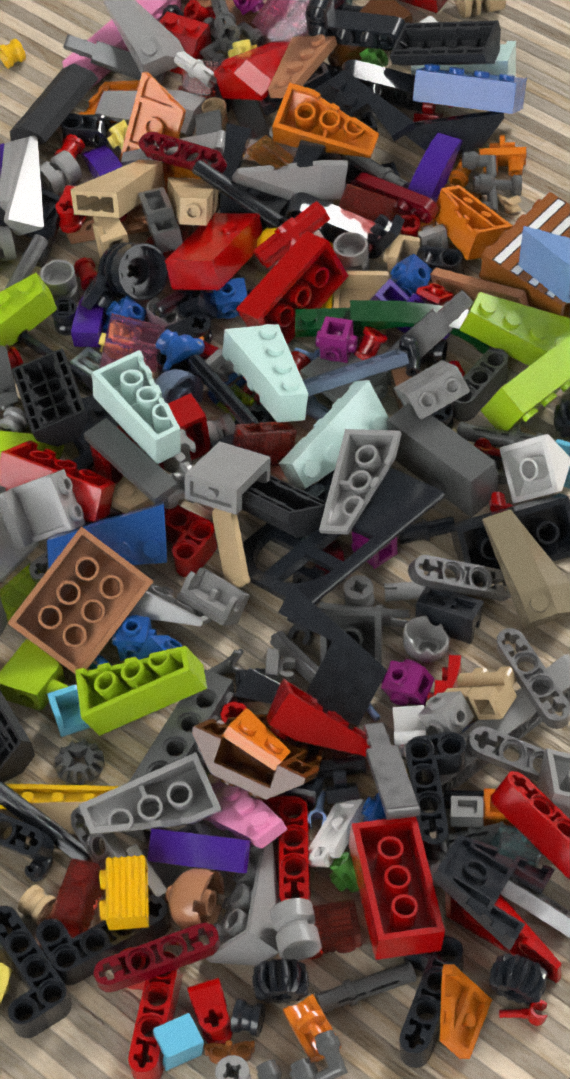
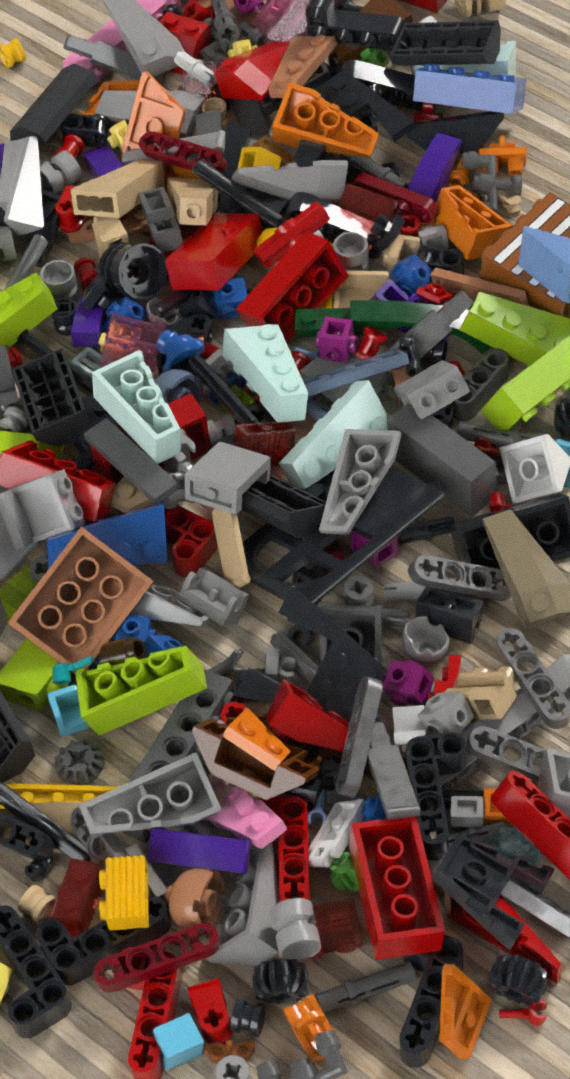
none -> teal hand [52,656,94,685]
none -> dark brown brick [99,637,146,666]
none -> yellow brick [237,147,282,170]
none -> flat silver beam [336,676,382,798]

